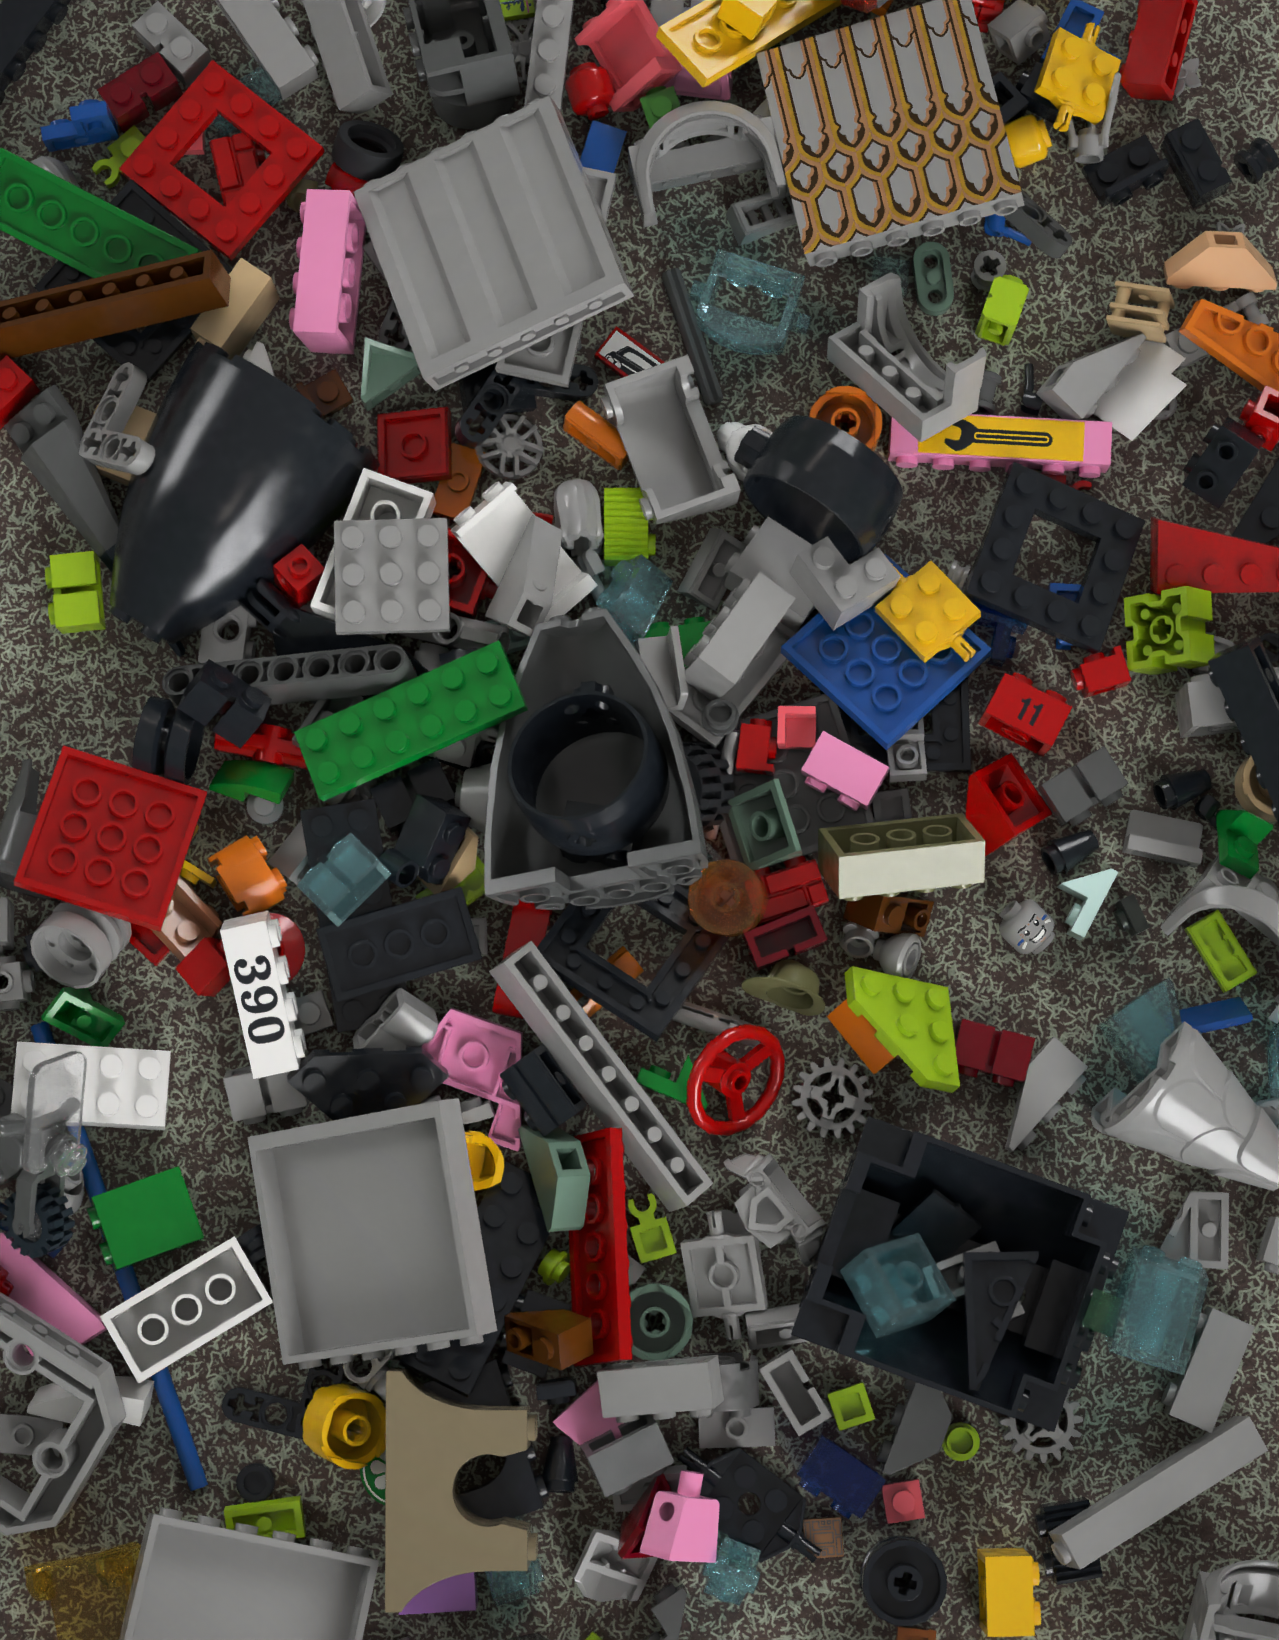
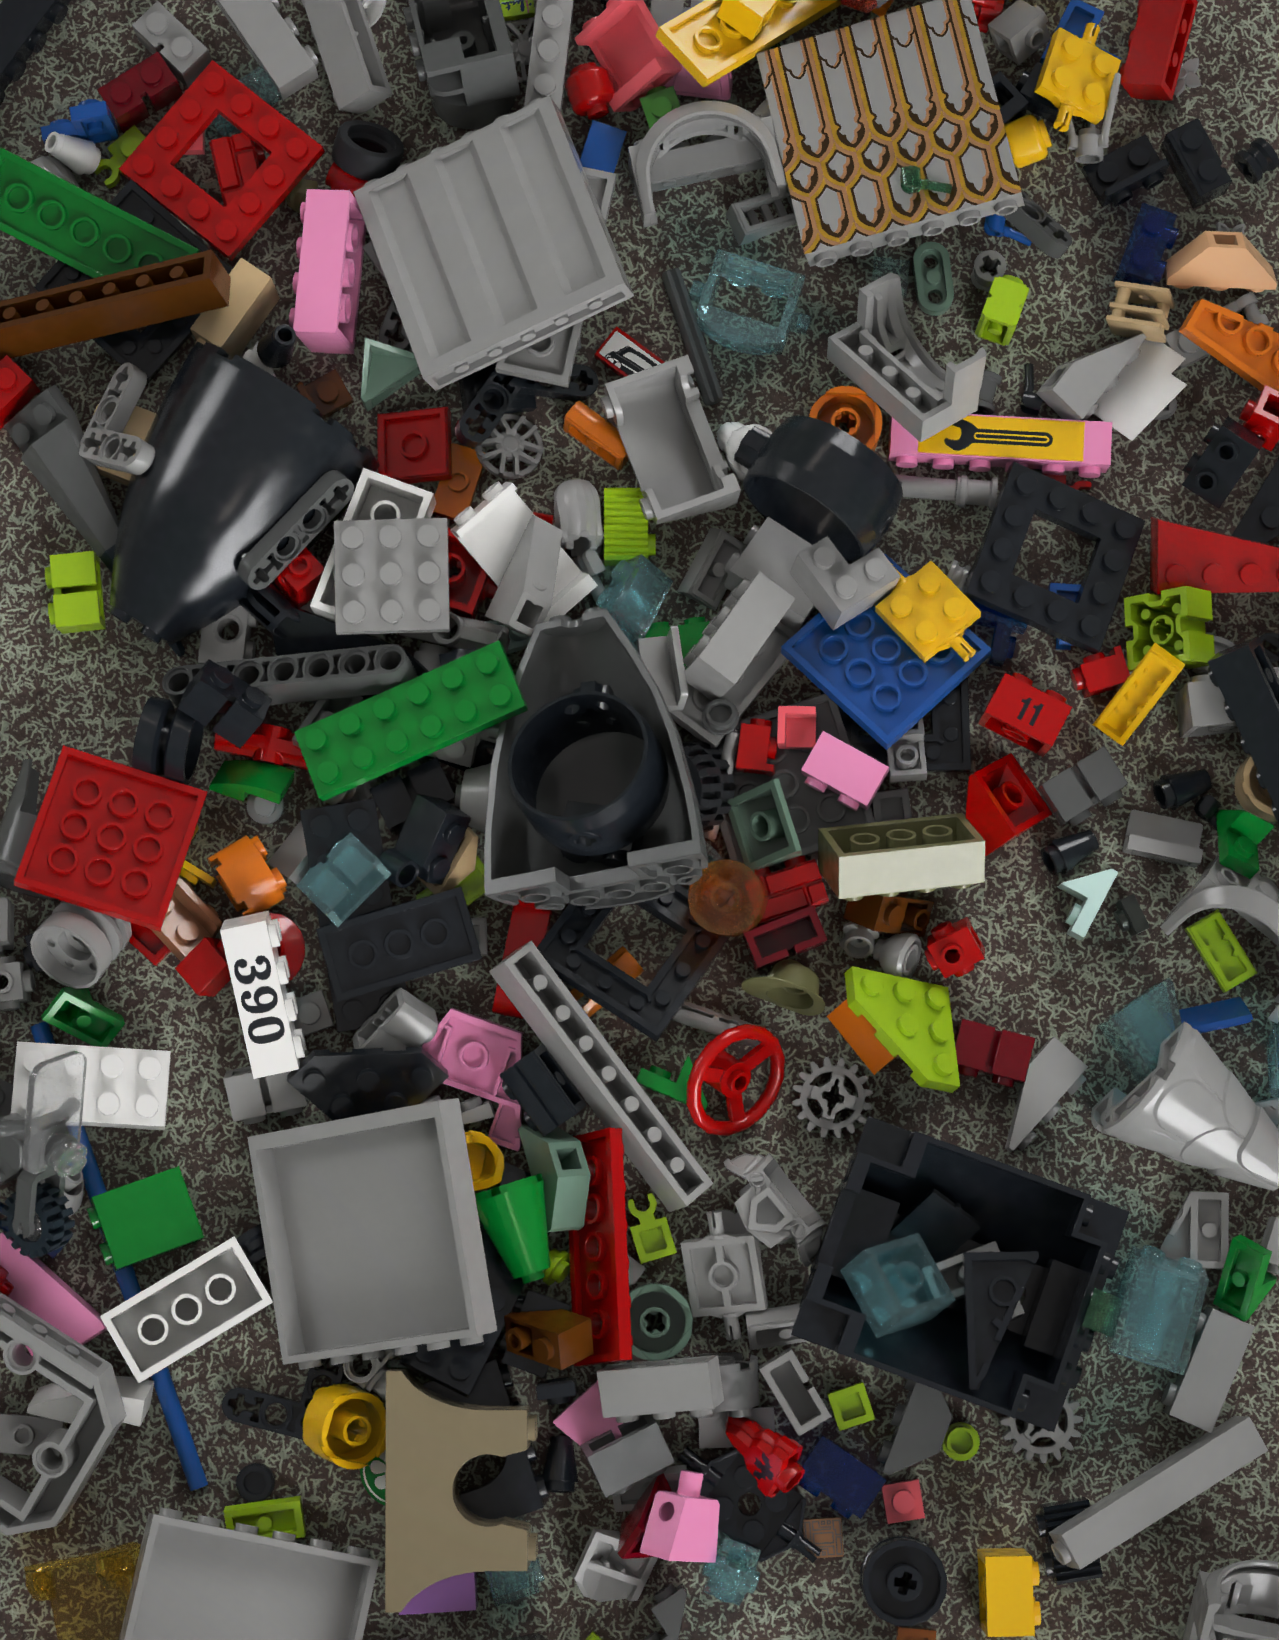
light grey head [999,899,1055,955] -> none
none -> white cone [45,132,101,175]
none -> dark grey beam [238,470,354,590]
none -> black cone [257,324,296,368]
none -> green cone [475,1173,550,1284]
none -> red rock [725,1416,805,1498]
none -> light grey pin [896,475,998,510]
none -> clear green hand [900,166,952,194]
none -> red brick [924,917,985,978]
none -> yellow plate [1093,643,1186,746]
none -> clear blue brick [1113,203,1179,286]
none -> green slope [1213,1234,1277,1321]

